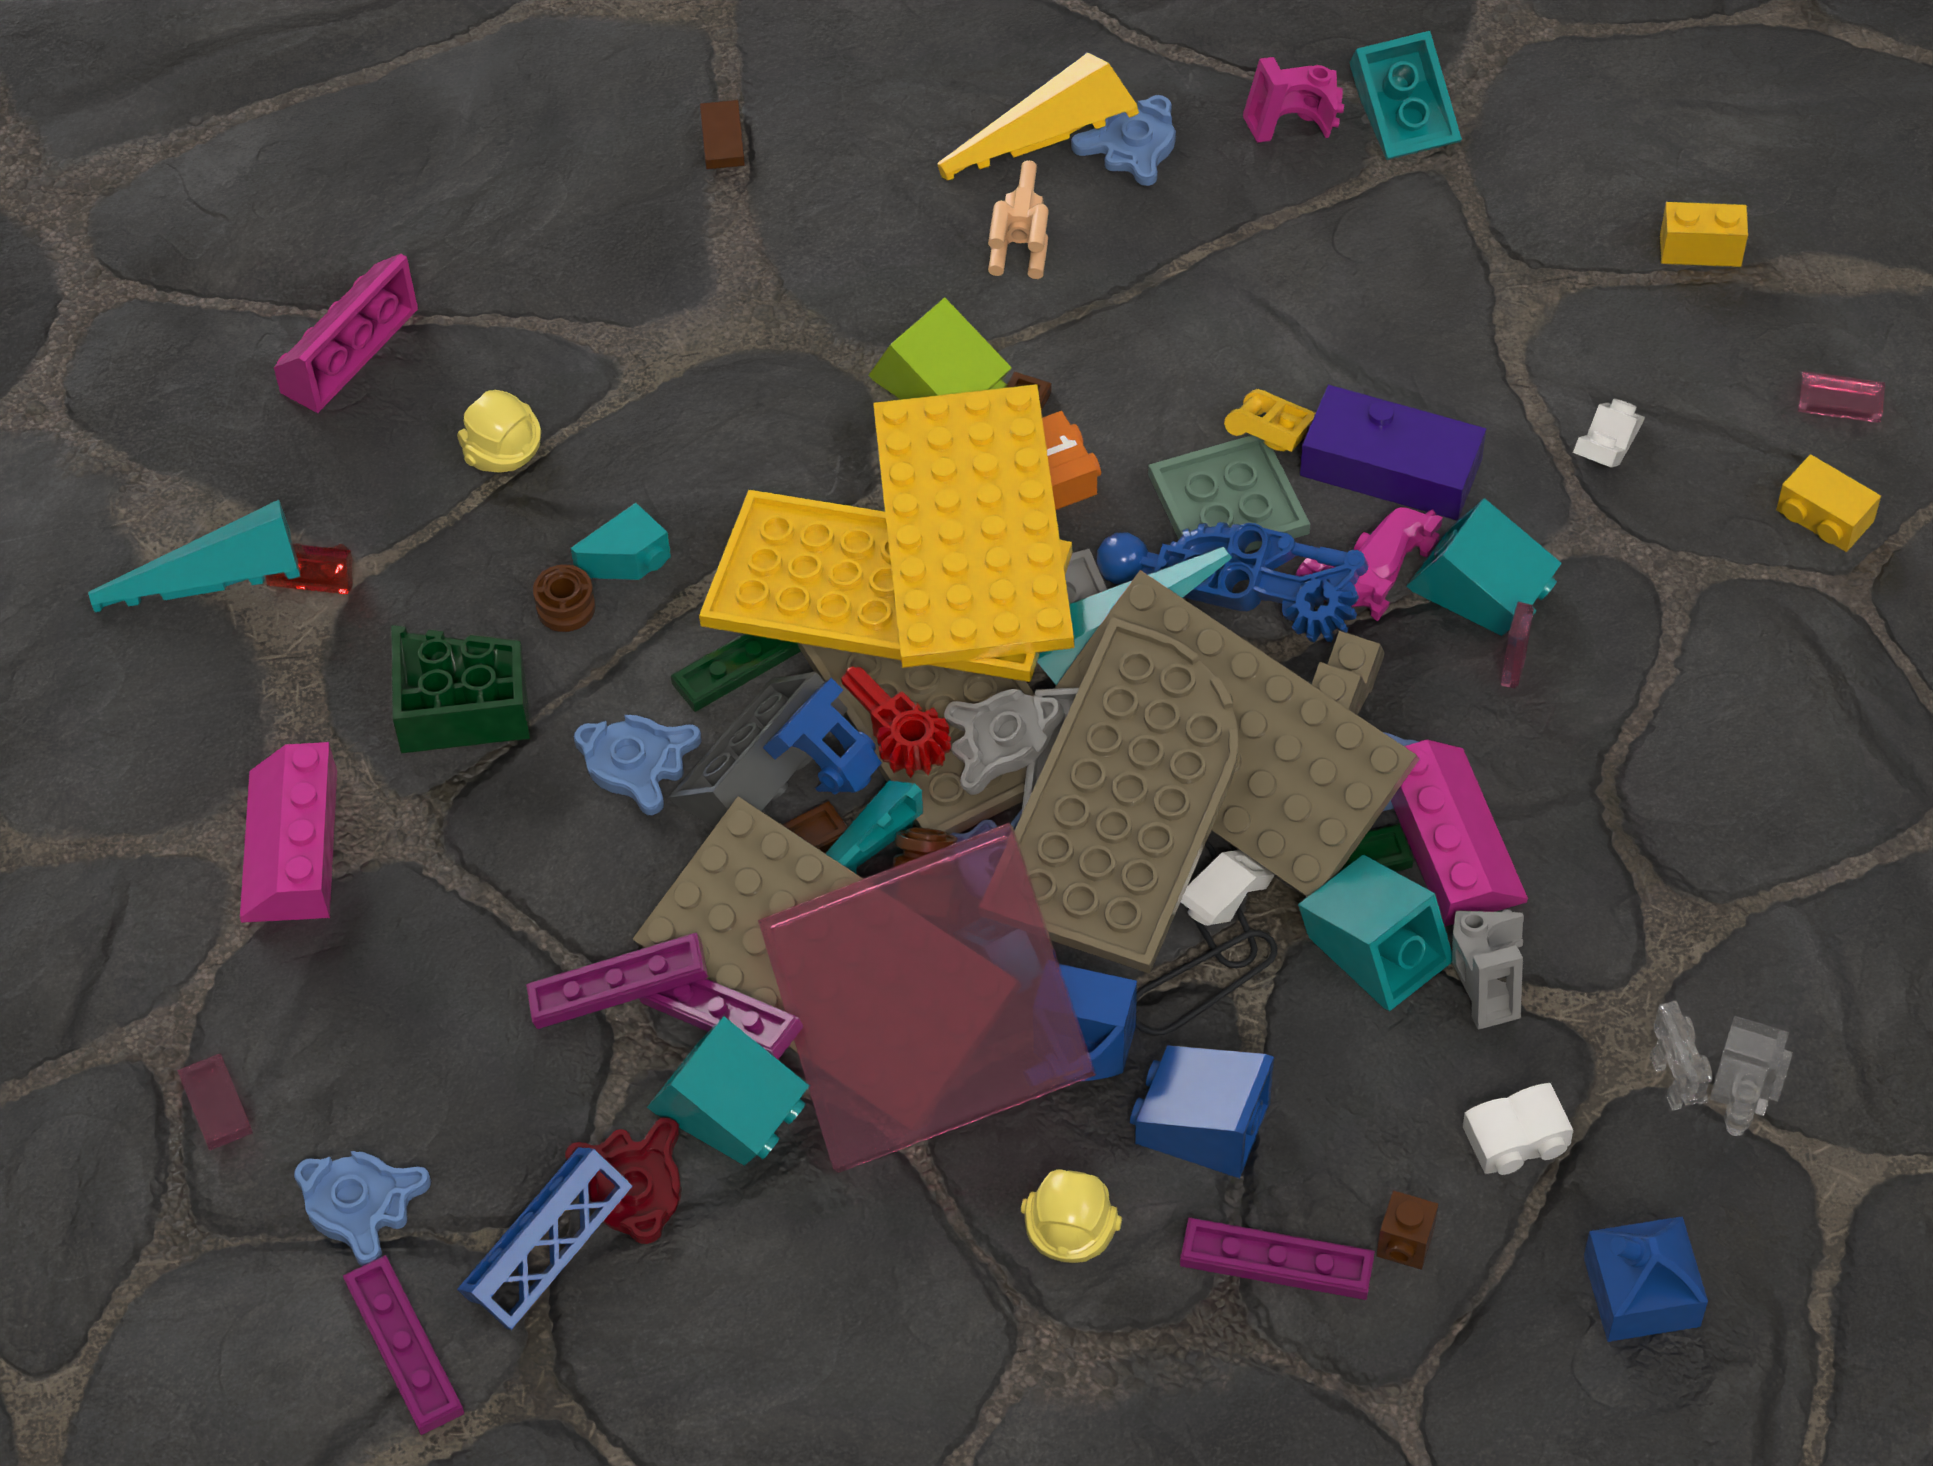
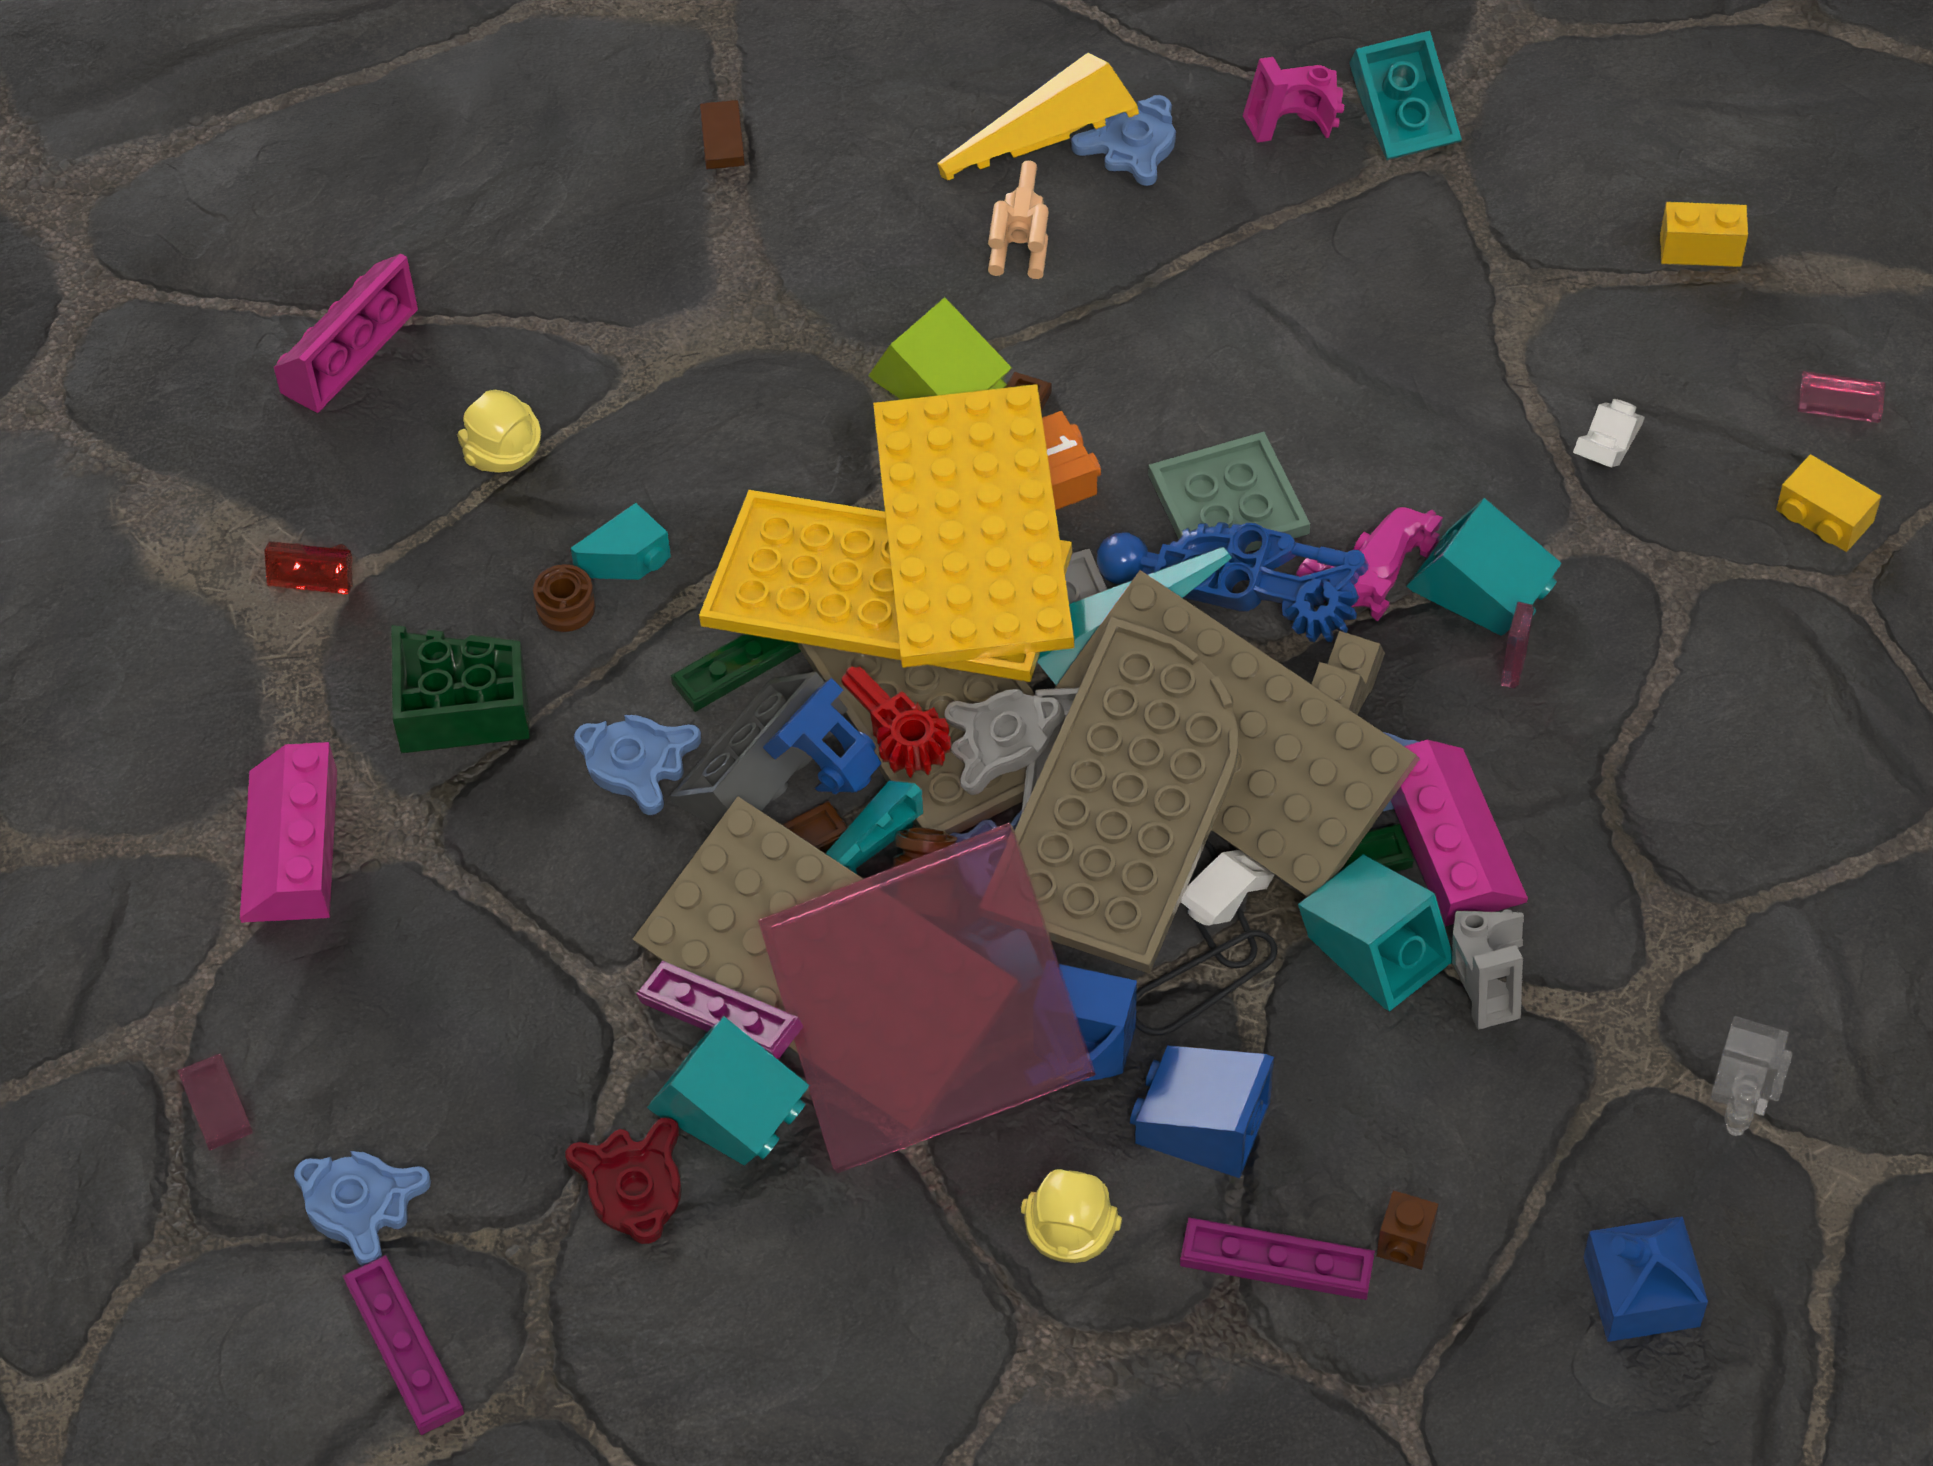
teal wedge [88,500,300,612] -> none
fence [457,1147,632,1330] -> none
magenta tile [526,932,708,1029] -> none
yellow plate [1224,389,1316,452] -> none
dark purple brick [1300,384,1487,521] -> none
white brick [1463,1083,1573,1175] -> none
clear plate [1650,1001,1712,1111] -> none

